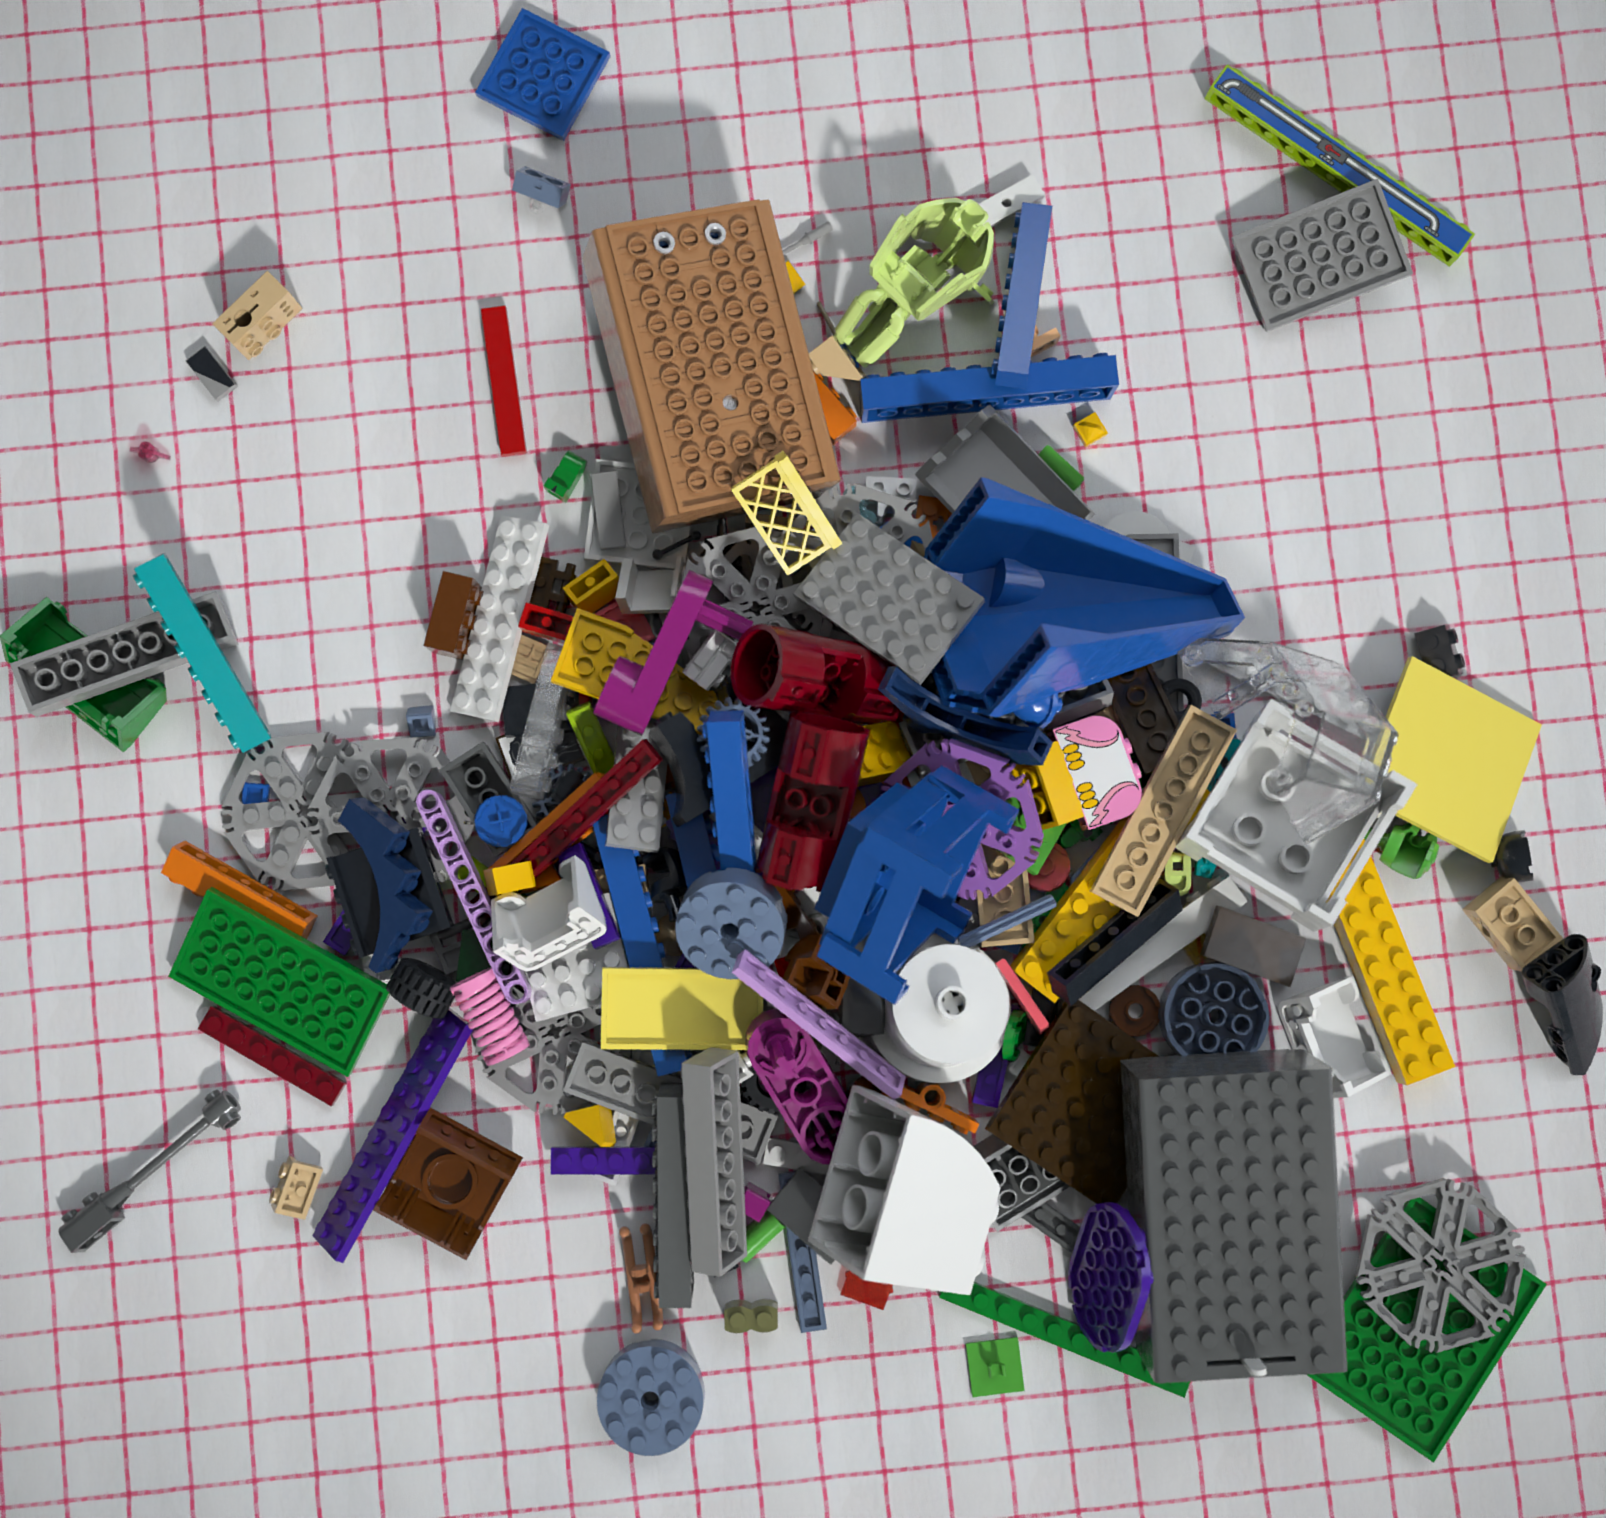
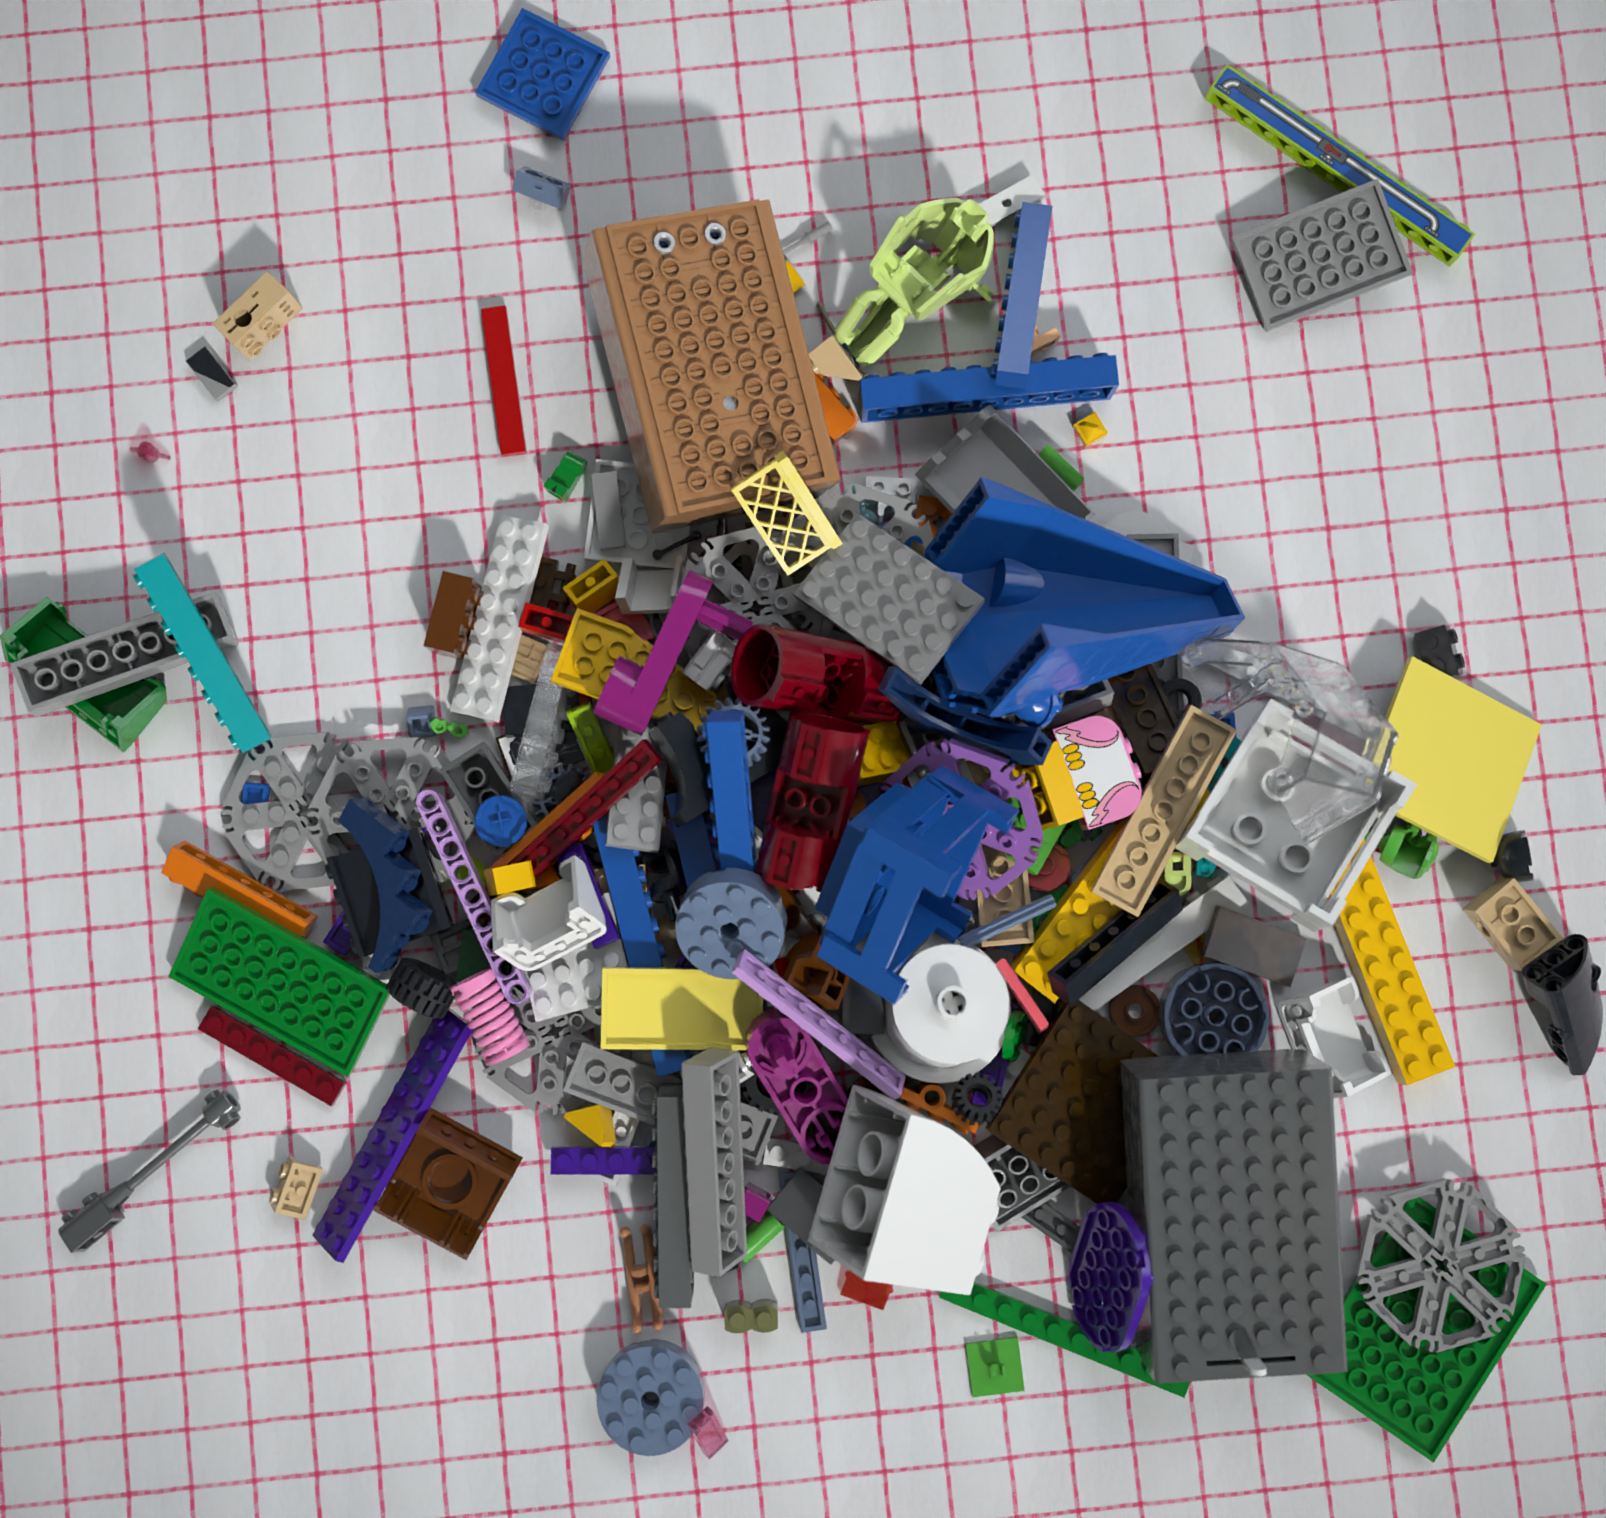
none -> bright green piece [429,717,469,738]
none -> clear pink tile [687,1406,729,1459]
none -> black tyre [951,1072,1003,1126]

